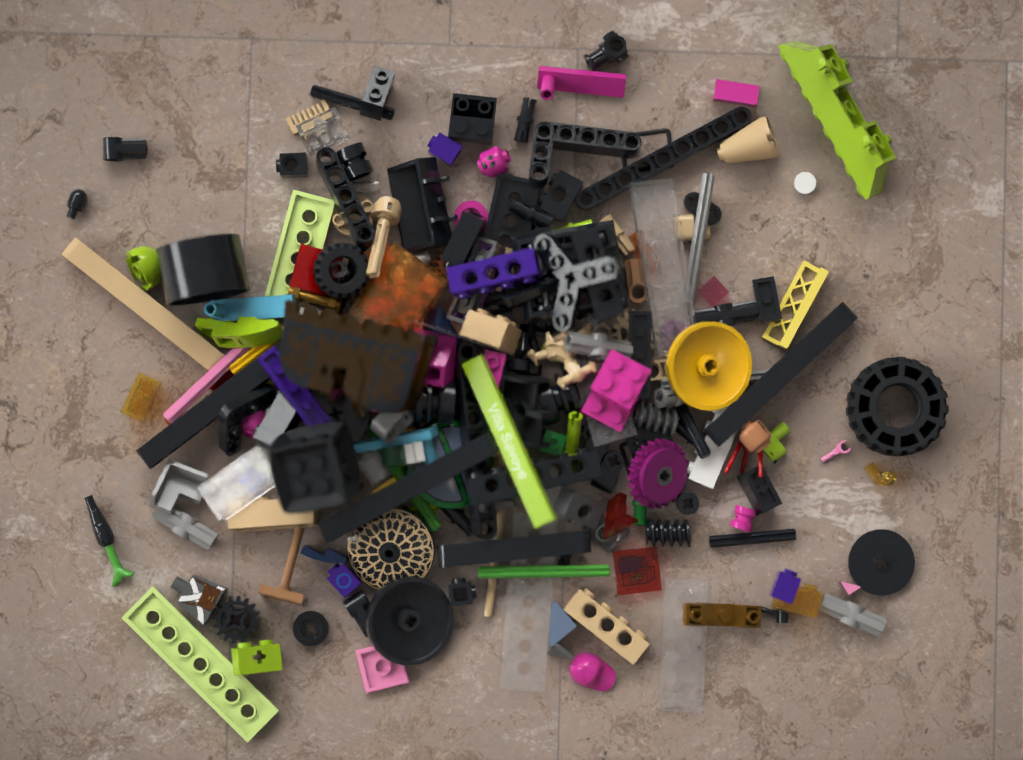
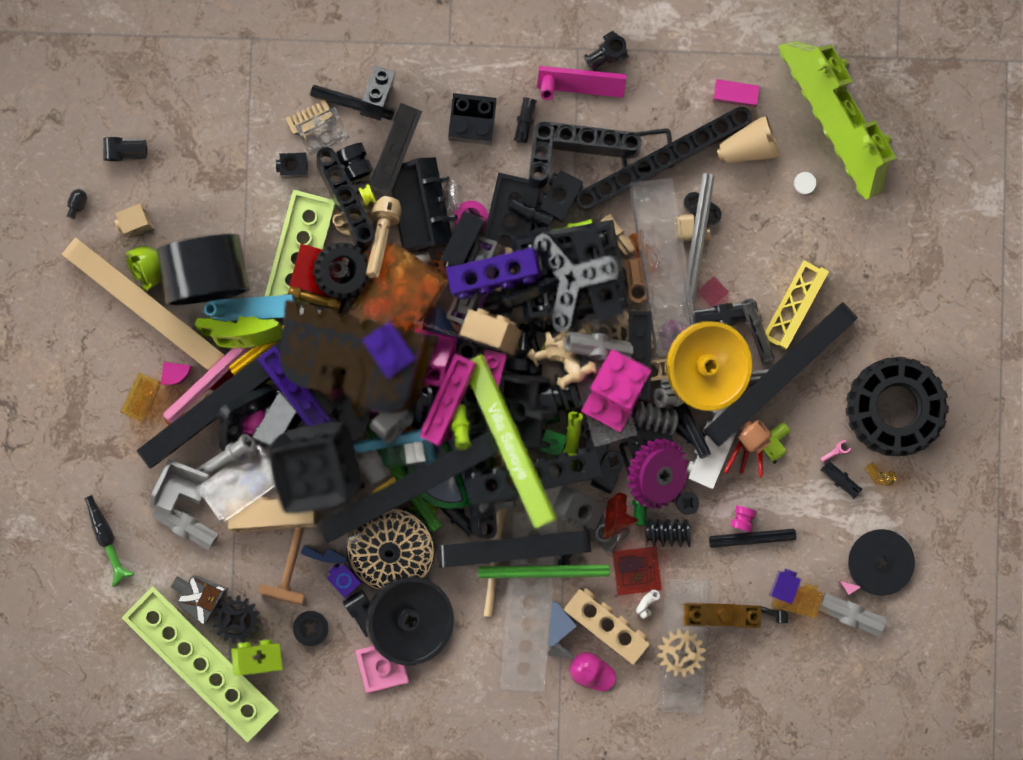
dark purple brick [427,133,463,167] -> none
black brick [448,578,477,607] -> none
dark pink head [477,146,511,178] -> none
black hinge [736,466,782,515] -> none
black plate [752,276,782,324] -> none
none -> tan brick [114,204,154,238]
none -> dark pink brick [161,362,192,386]
none -> light grey pin [197,434,256,476]
none -> neon yellow bush [359,184,376,206]
none -> dark purple plate [363,321,416,378]
none -> black piece [369,103,422,193]
none -> dark pink piece [419,354,477,446]
none -> clear pin [444,181,461,211]
none -> lime pin [452,404,470,450]
none -> white arm [636,590,660,619]
none -> tan gear [657,628,706,677]
none -> dark grey pin [740,298,775,363]
none -> black pin [820,460,863,499]

